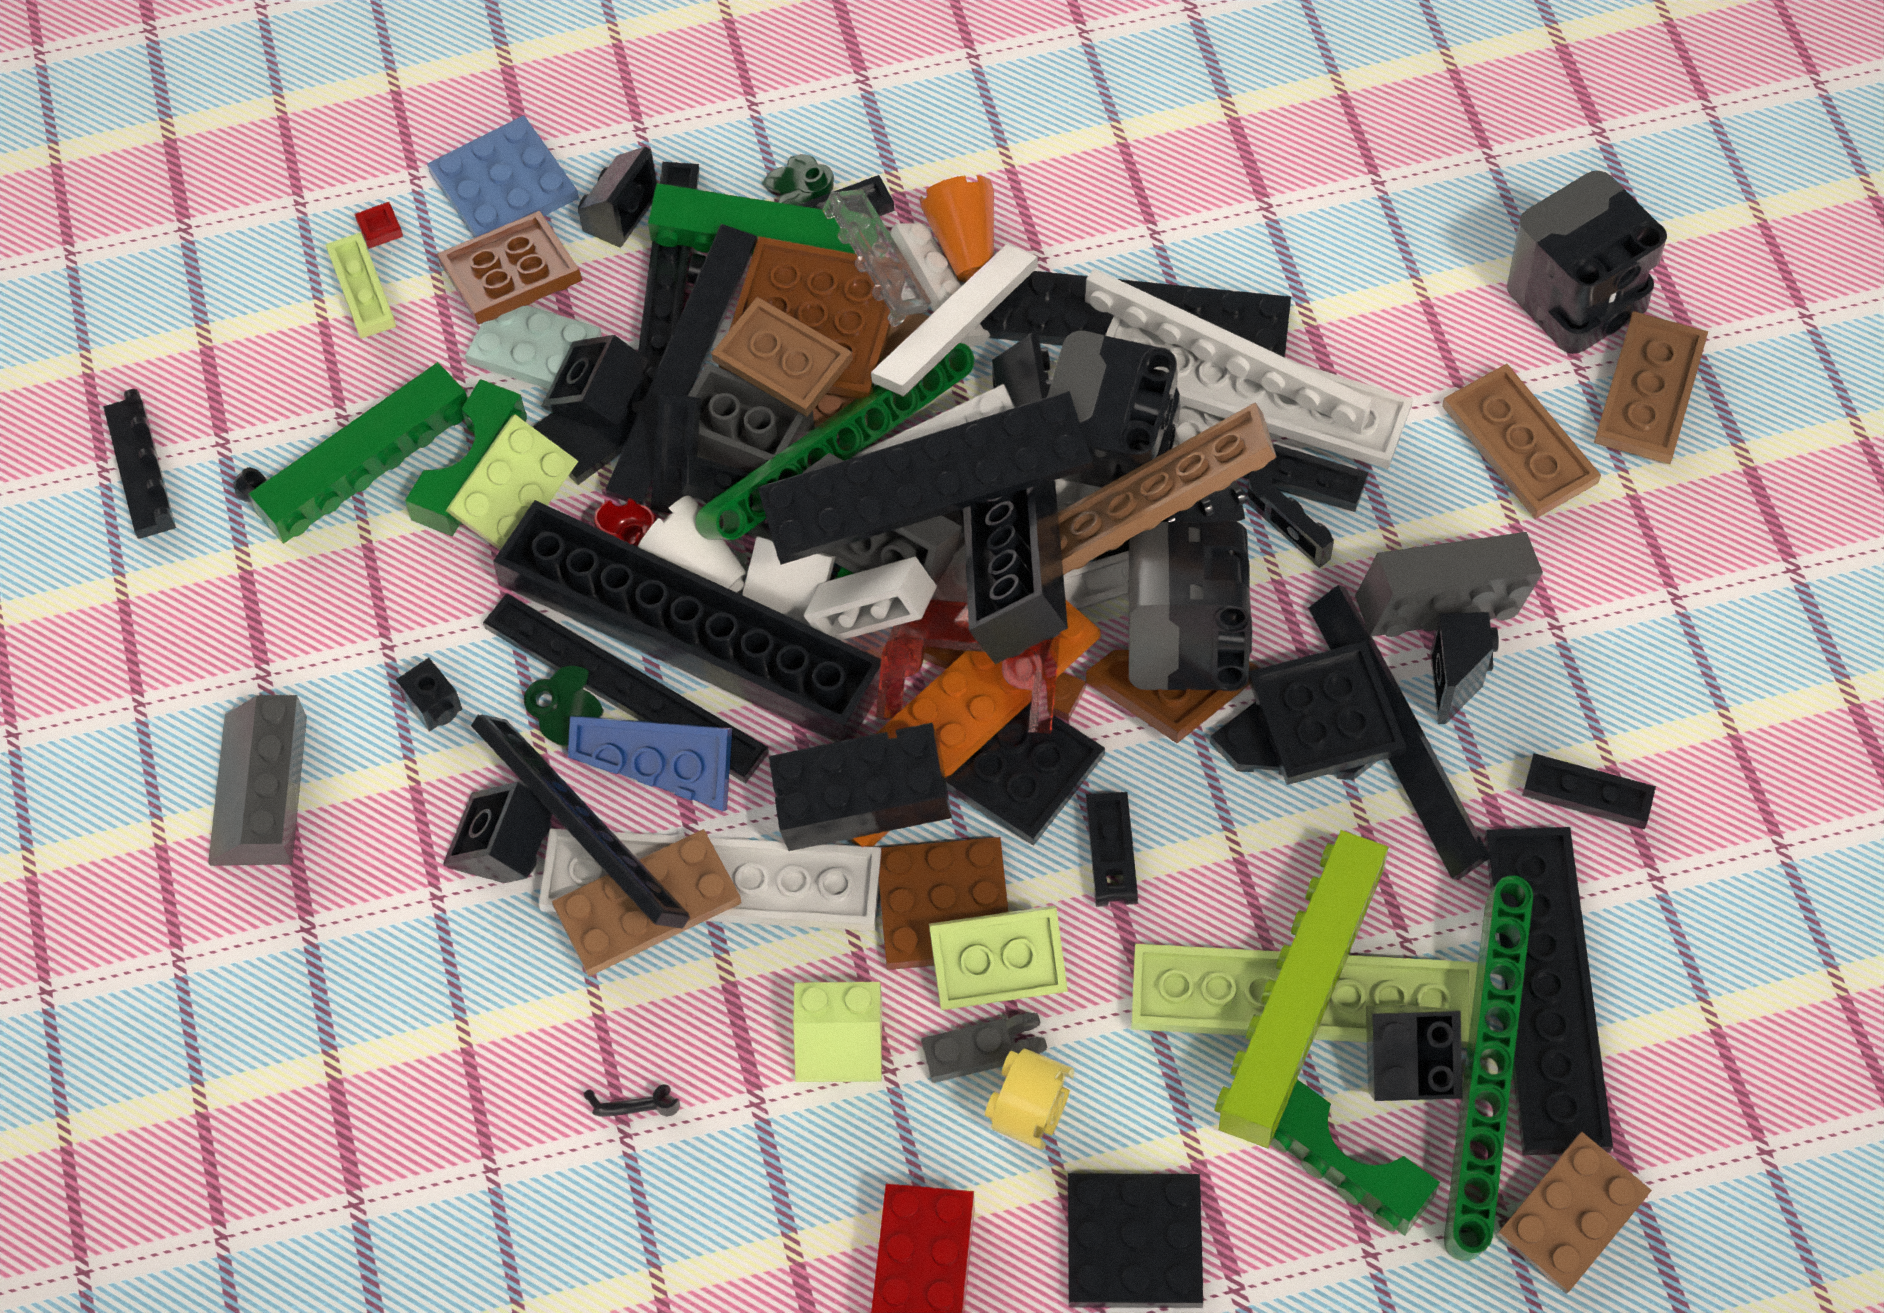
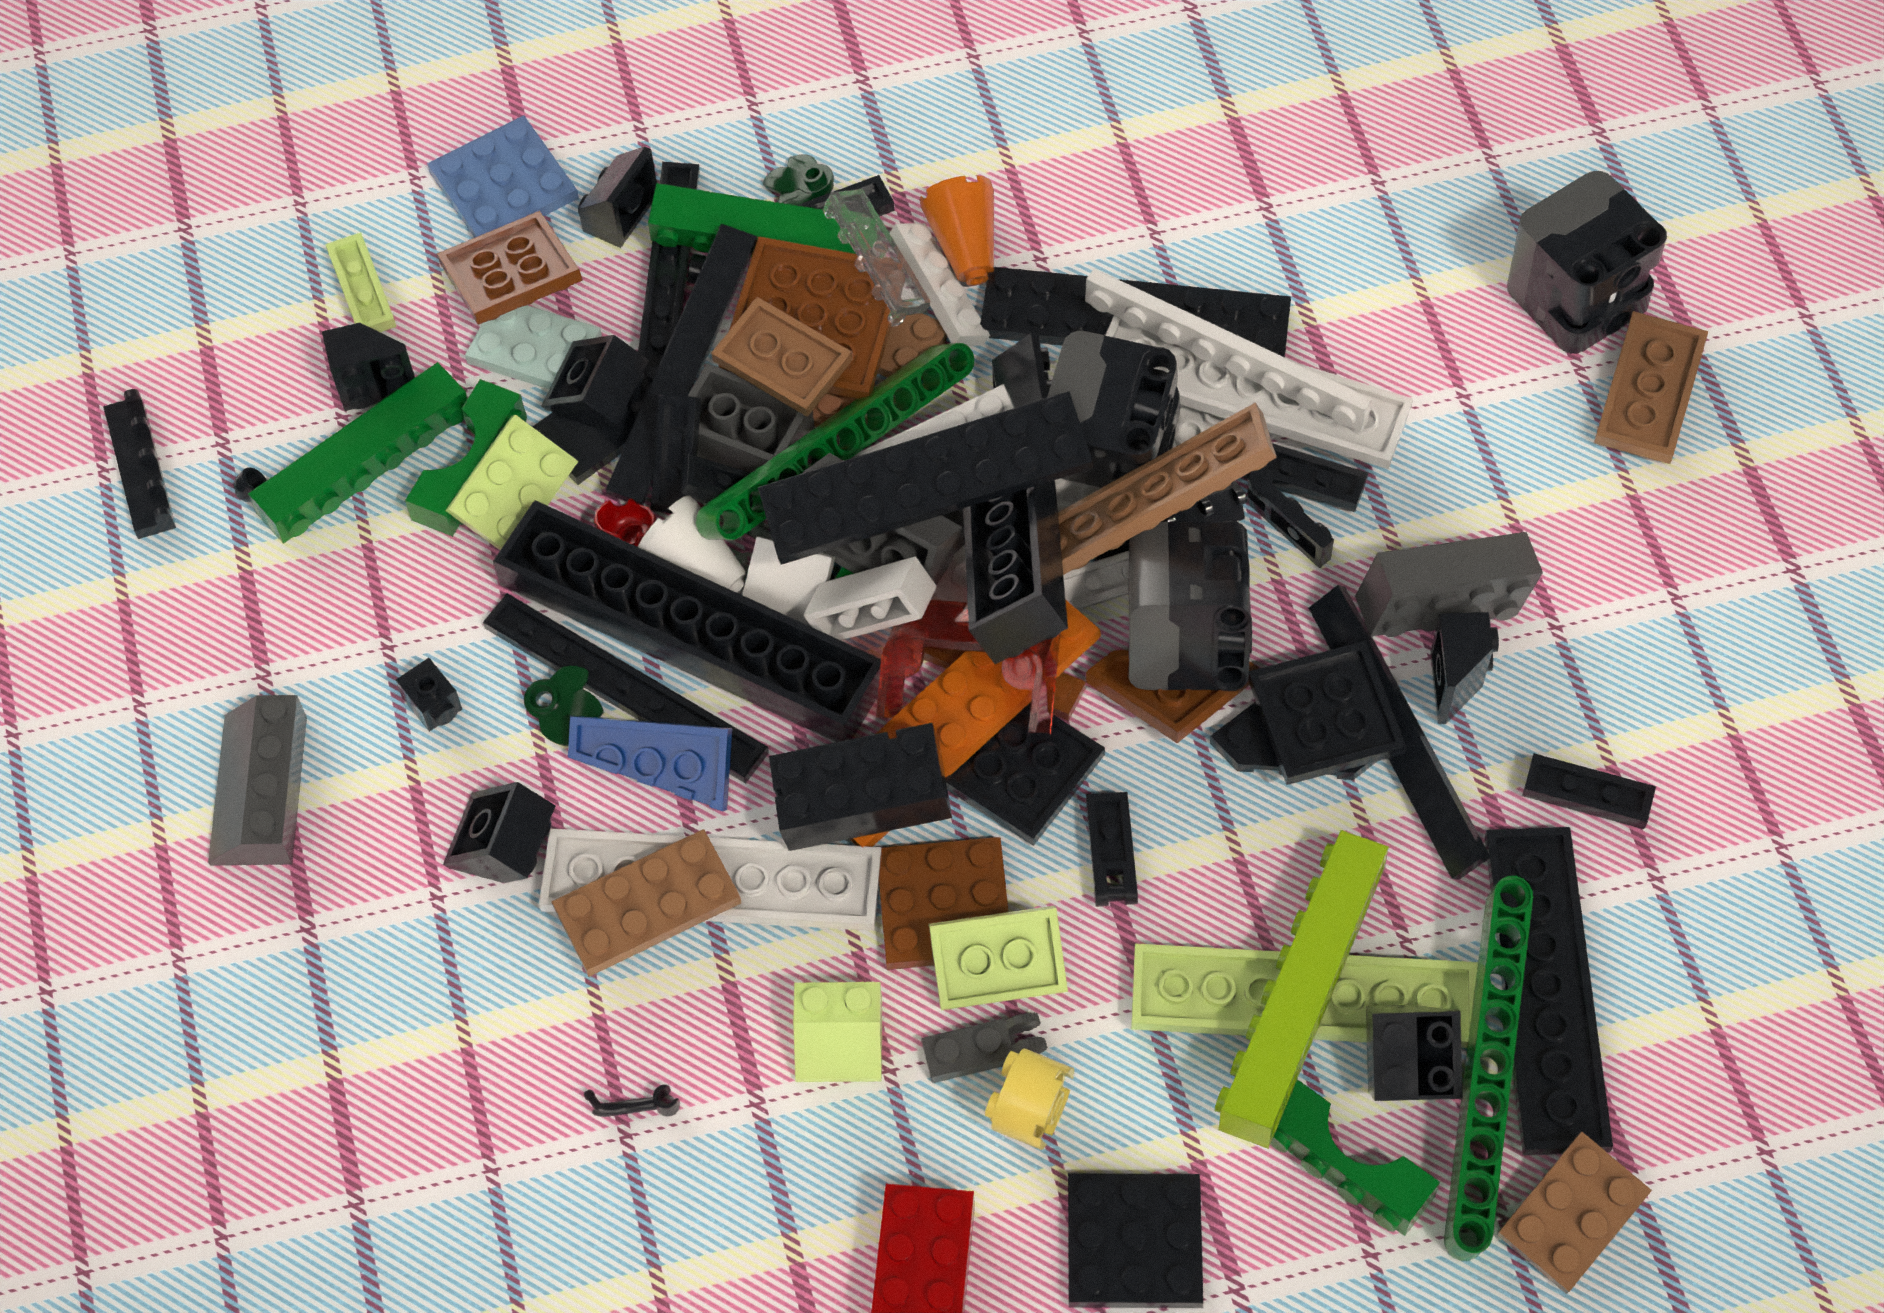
red tile [354,202,404,249] -> none
black tile [471,714,690,929] -> none
white tile [871,244,1038,396] -> none
medium nougat plate [1442,363,1601,519] -> none
none -> black slope [322,322,415,411]

